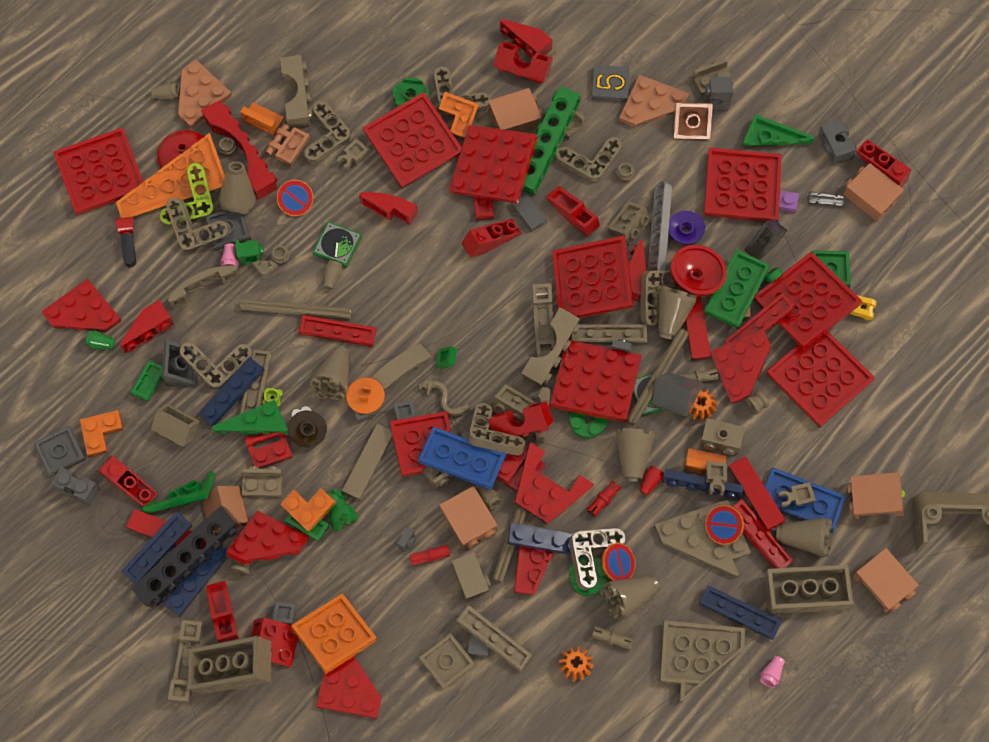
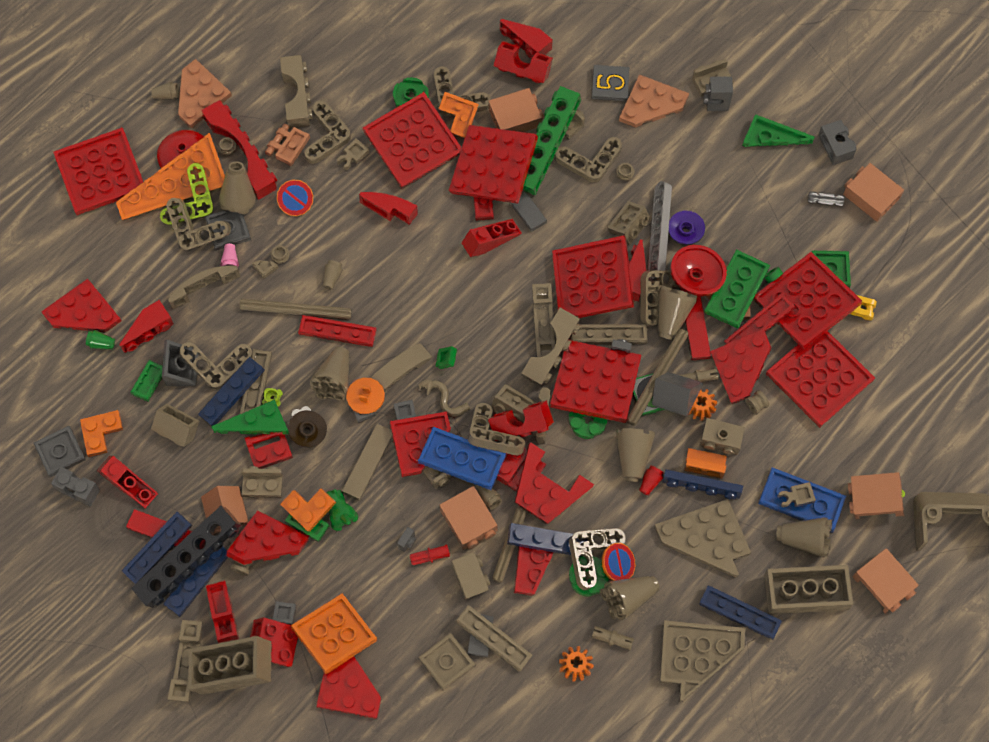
piece [115,216,136,268] -> none
green wing [142,471,216,514] -> none
green brick [235,240,264,265] -> none
orange panel [240,103,285,136] -> none
tile [313,221,362,268] -> none
red slope [546,186,600,237] -> none
red pin [586,481,621,518] -> none
nougat slope [673,102,713,139] -> none
red plate [704,148,782,223] -> none
piece [705,505,744,545] -> none
dark tan plate [706,461,727,496] -> none
red tile [729,456,786,531] -> none
red tile [732,499,793,569] -> none
clear smoke slope [745,219,788,260] -> none
bright pink cone [760,656,785,688] -> none
medium lavender plate [779,190,799,213] -> none
red slope [856,139,912,188] -> none

